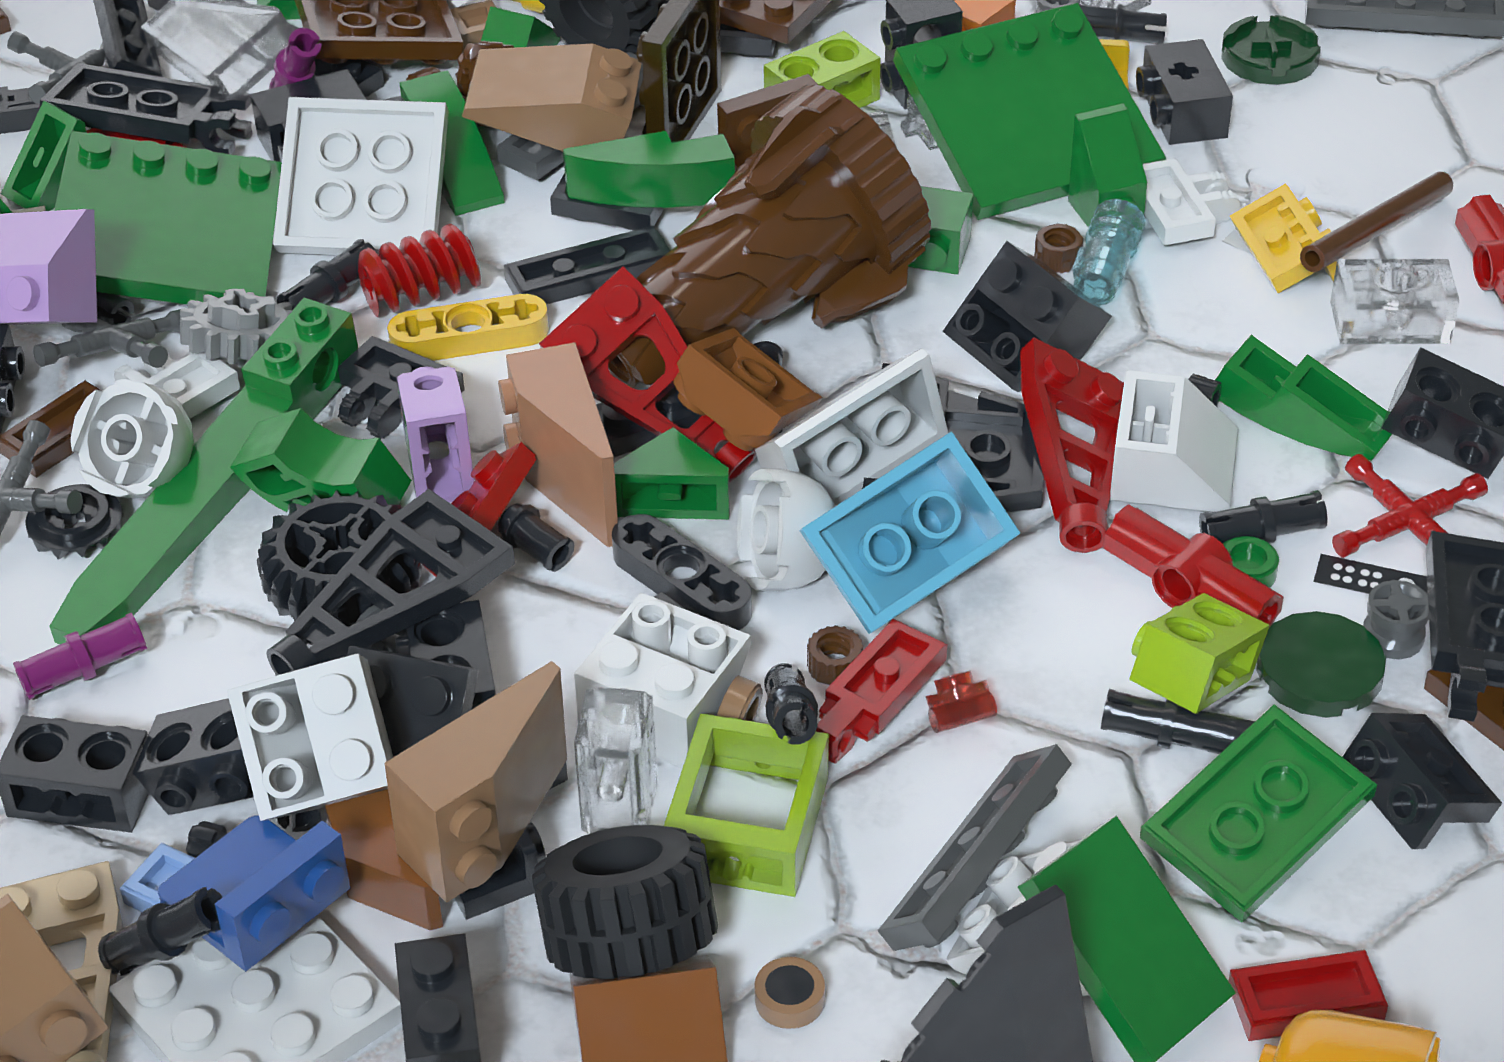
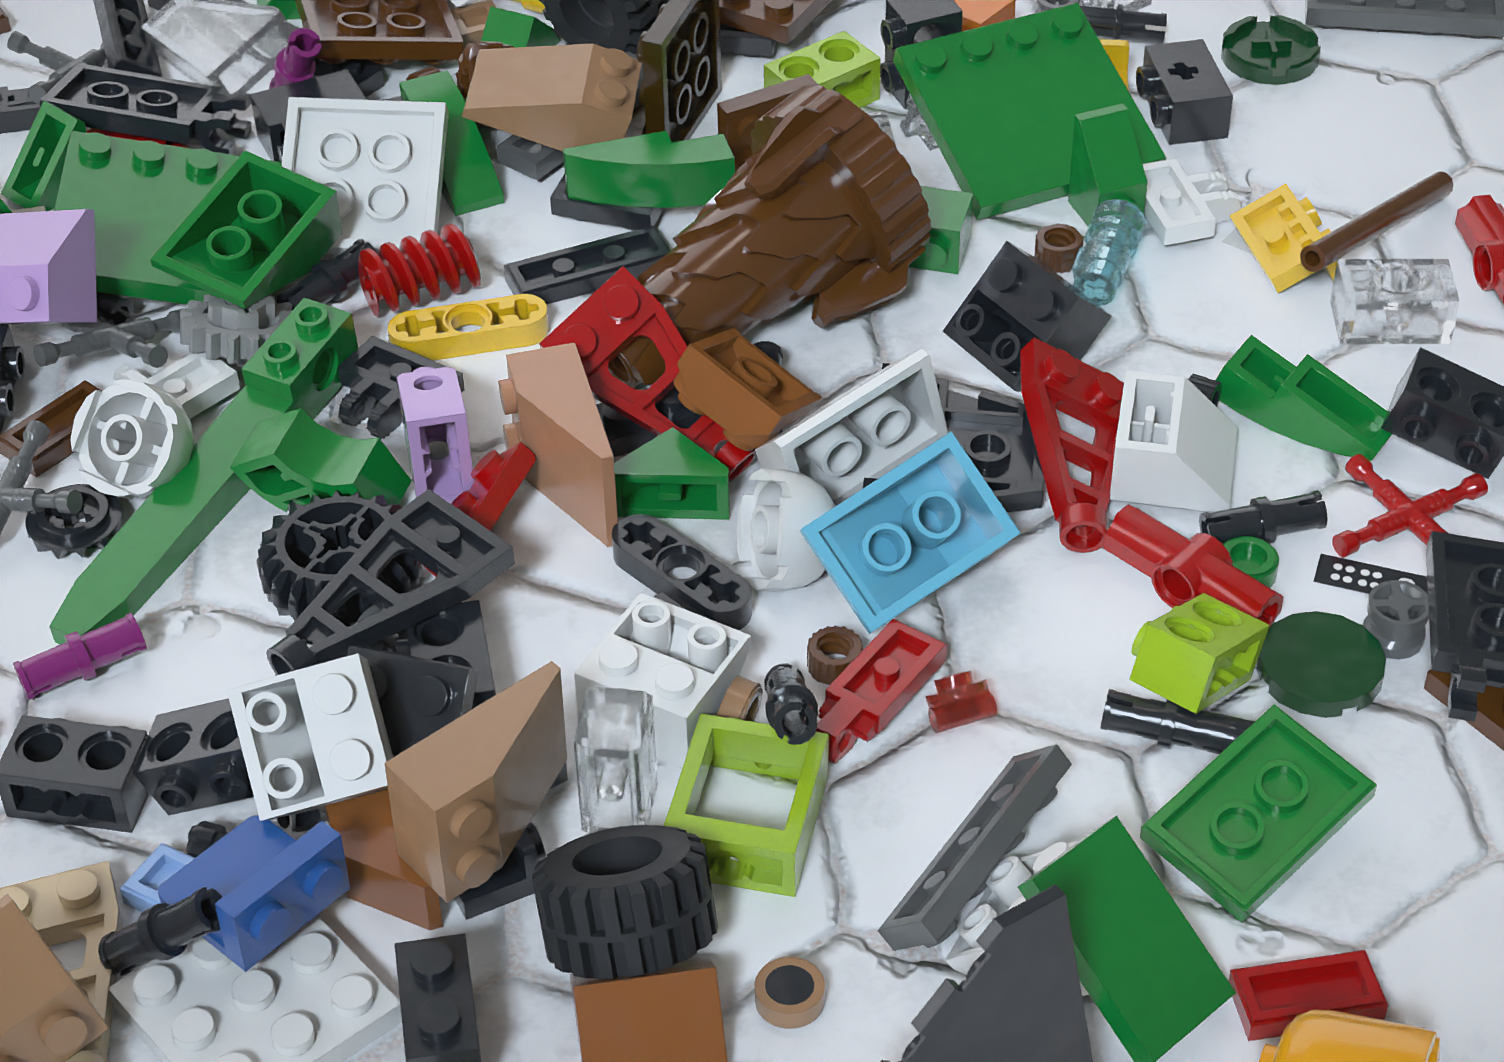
black pin [498,503,575,572] -> none
black bracket [1342,713,1502,849] -> none
none -> green slope [150,150,342,309]

